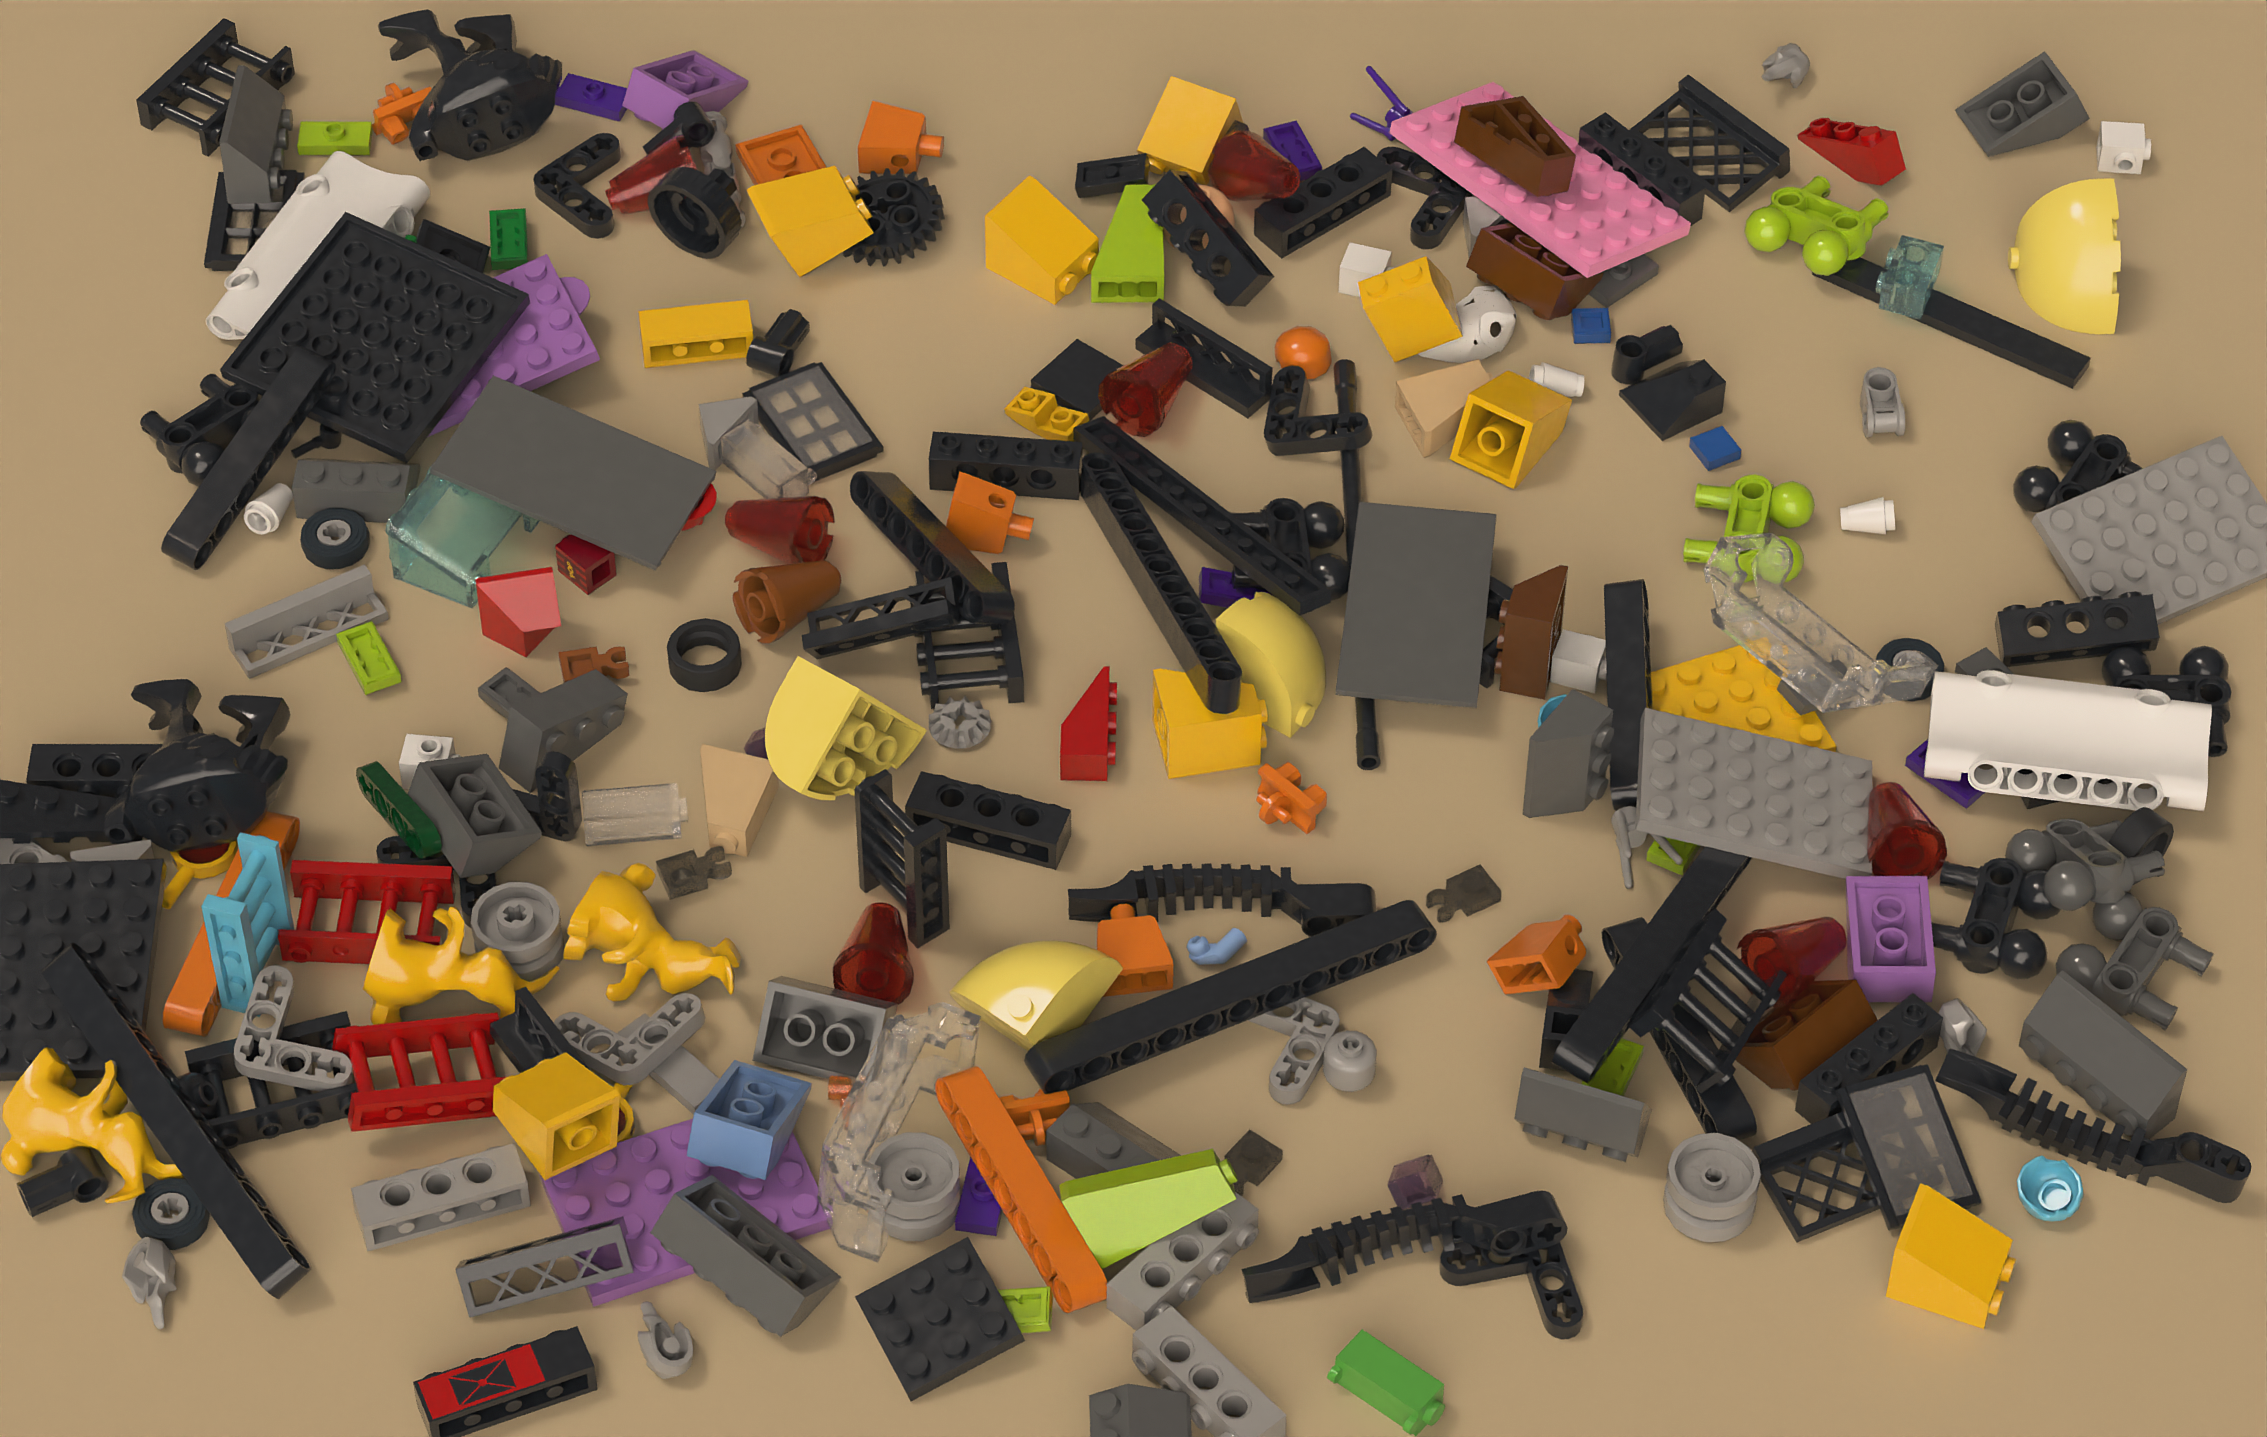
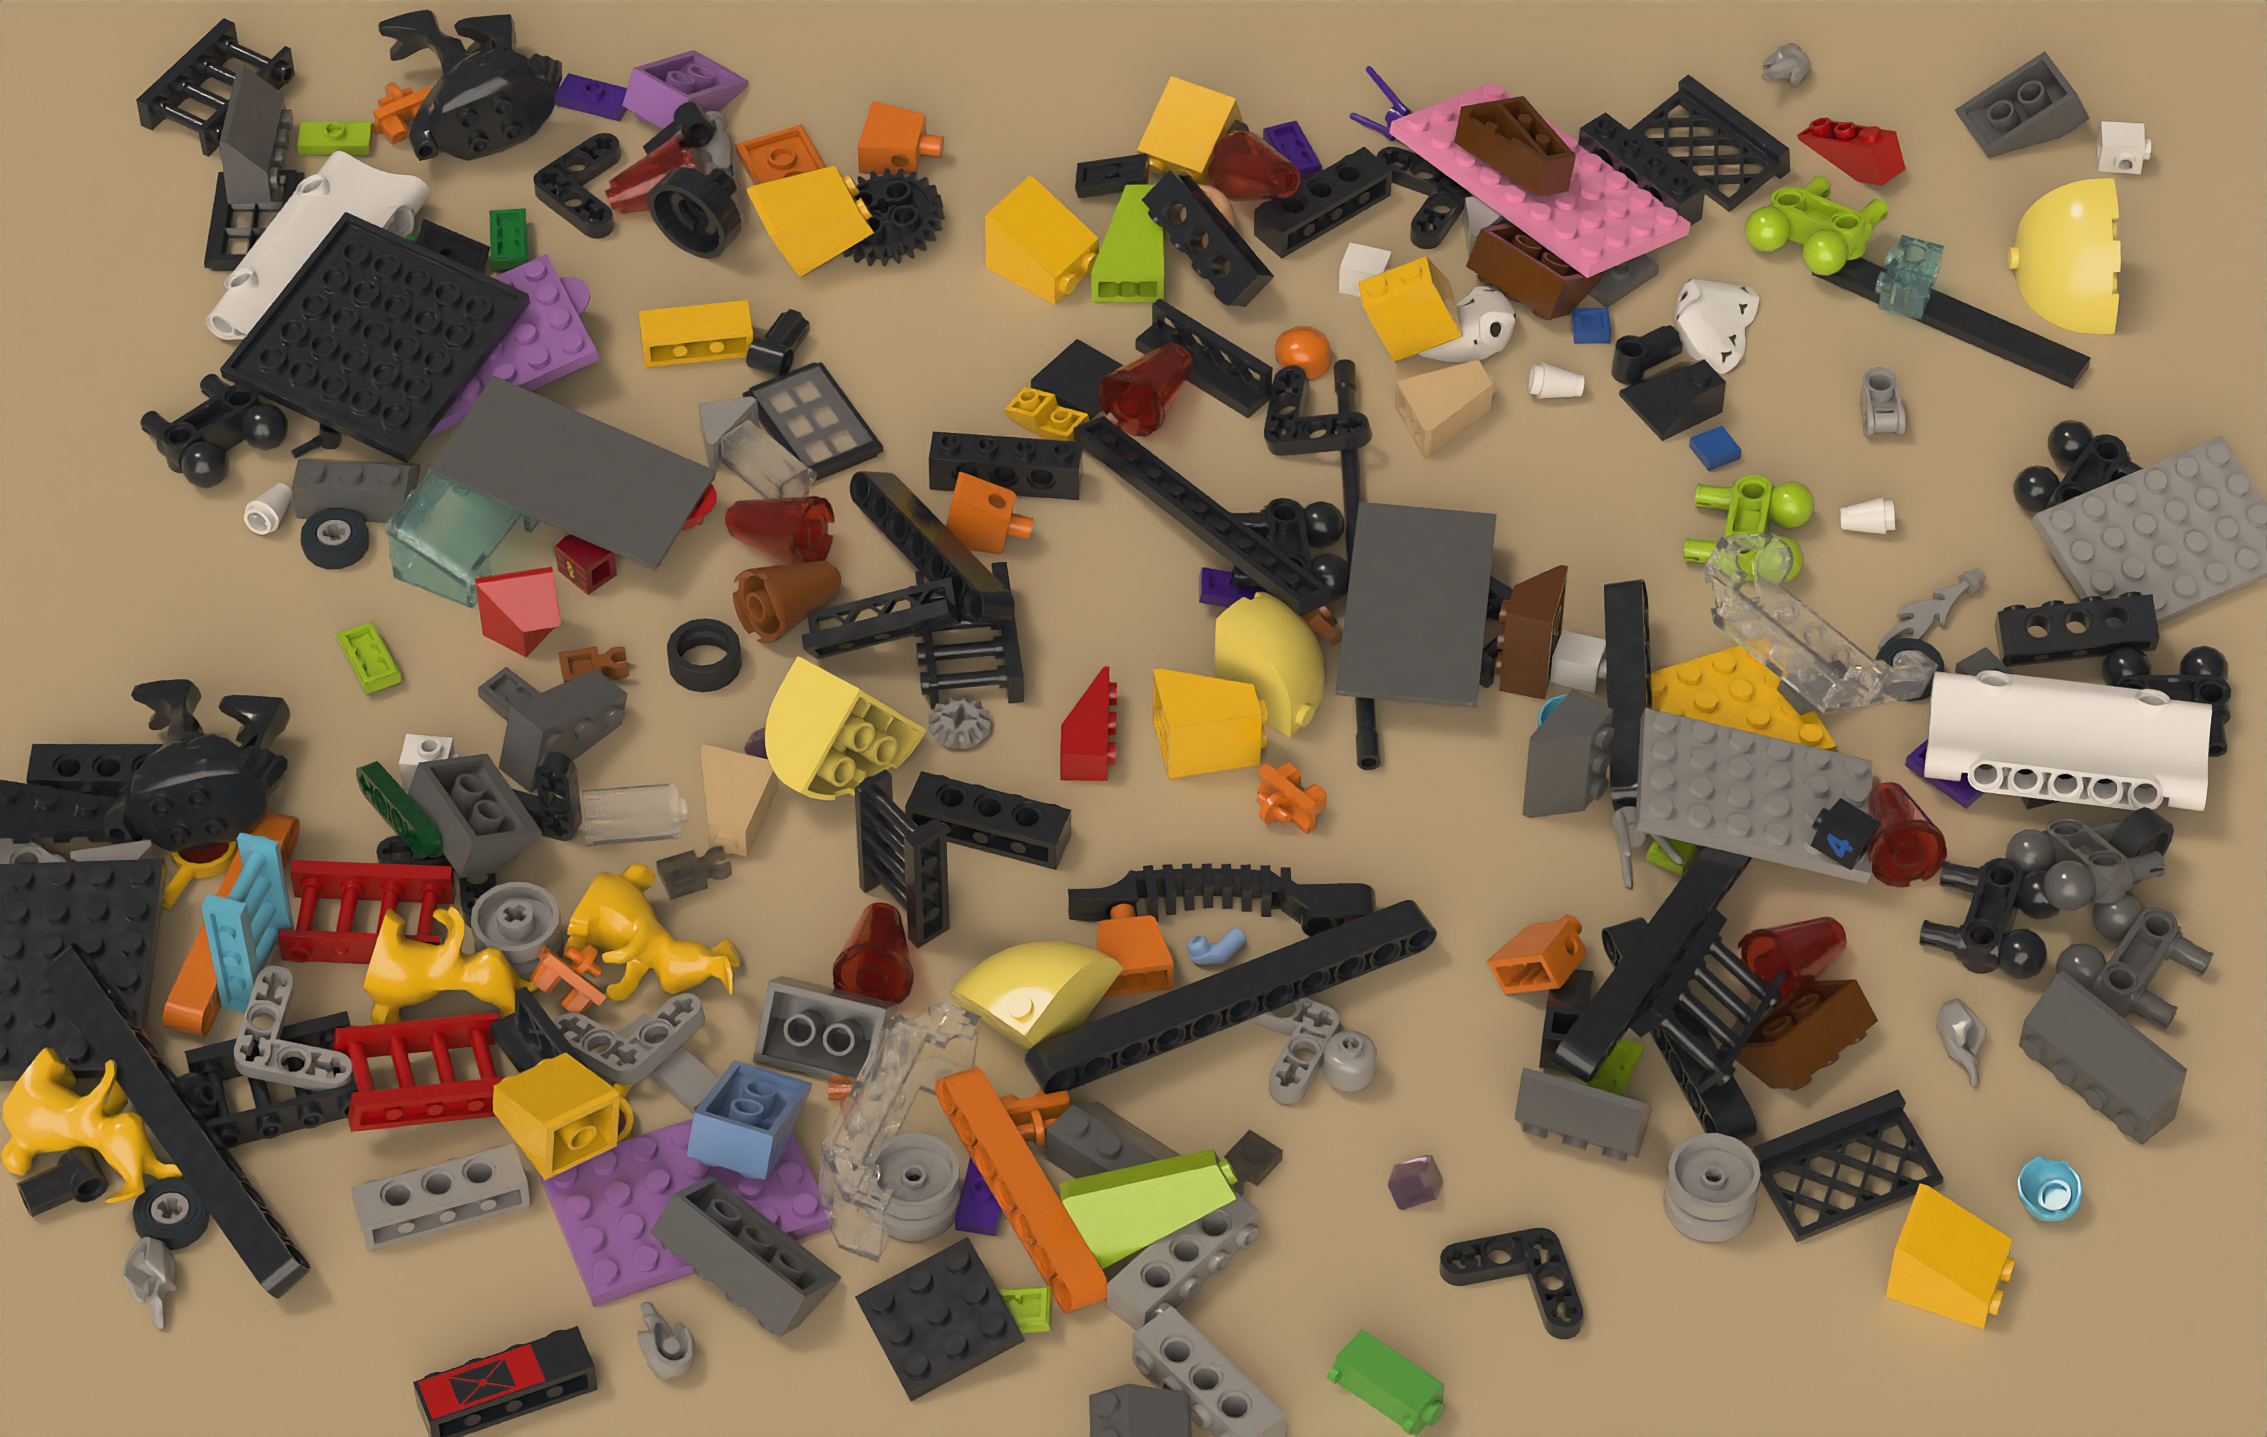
black beam [161,346,336,570] -> none
light grey fence [225,564,389,679] -> none
fence [455,1216,635,1318] -> none
black beam [1080,452,1242,714] -> none
black piece [1241,1190,1568,1303] -> none
clear smoke plate [1426,864,1502,923] -> none
yellow slope [1450,370,1572,489] -> none
black brick [1795,993,1943,1124] -> none
clear piece [1835,1064,1981,1231] -> none
medium lavender slope [1846,876,1936,1002] -> none
black piece [1935,1049,2252,1203] -> none
none -> orange hips [530,945,607,1014]
none -> dark orange plate [1302,604,1343,645]
none -> white piece [1673,279,1760,374]
none -> black brick [1810,798,1881,871]
none -> light grey piece [1878,568,1986,651]

